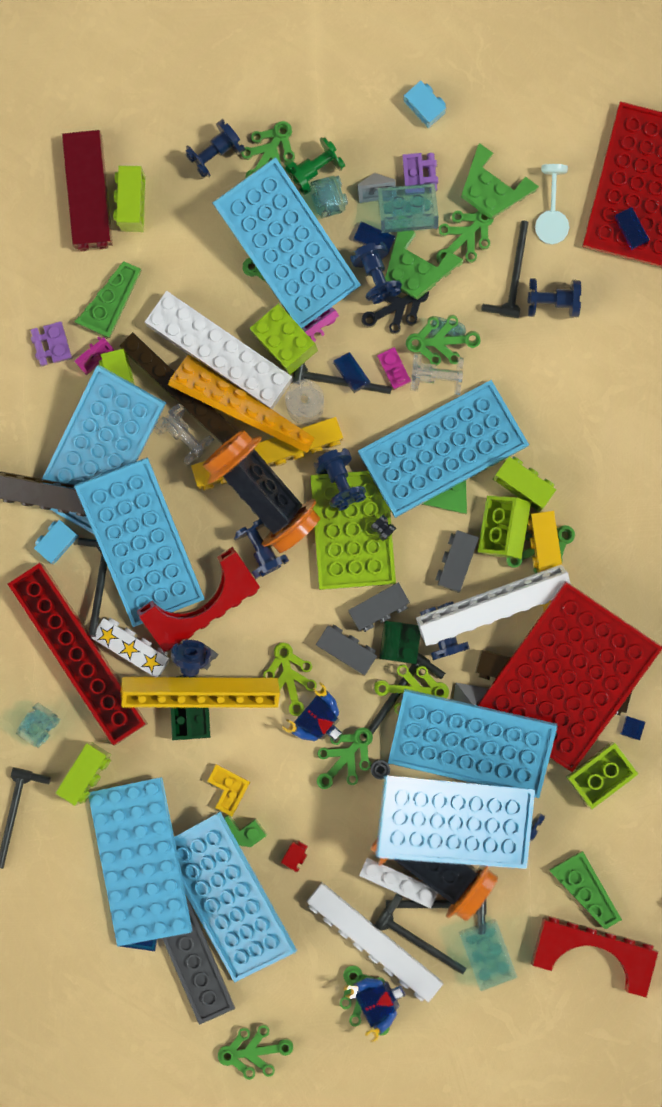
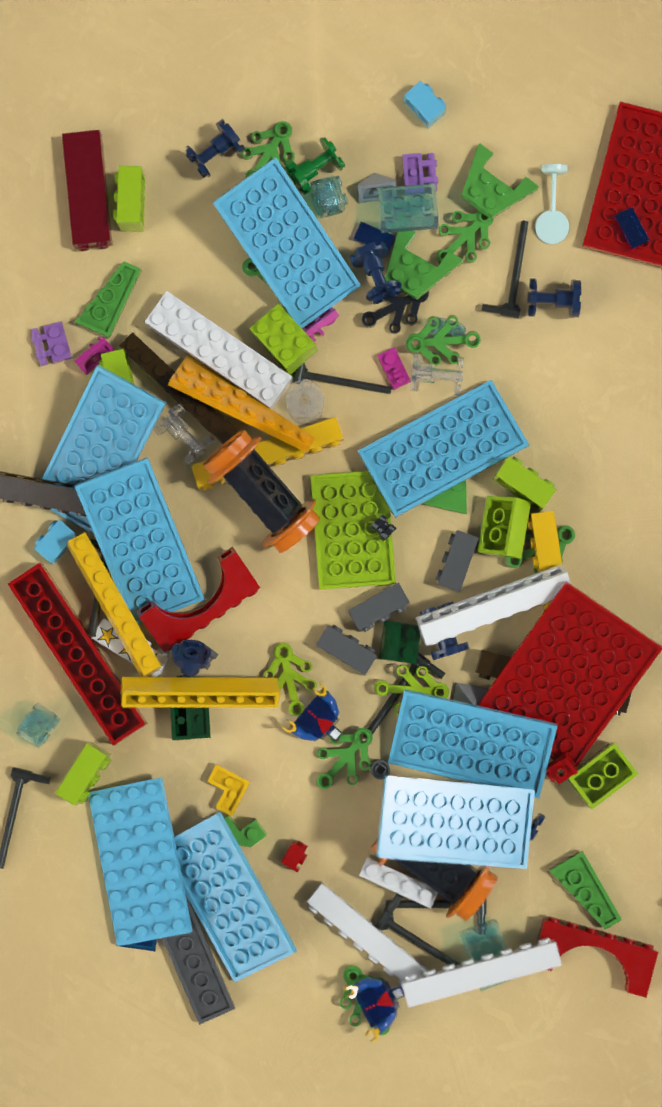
bright green plant [218,1024,293,1080] -> none
dark blue piece [234,519,289,579] -> none
dark blue piece [313,448,366,511] -> none
clear blue tile [333,352,370,393] -> none
clear blue tile [621,716,645,740] -> none
none -> yellow brick [67,532,161,677]
none -> white brick [402,938,562,1008]
none -> red brick [546,752,578,784]

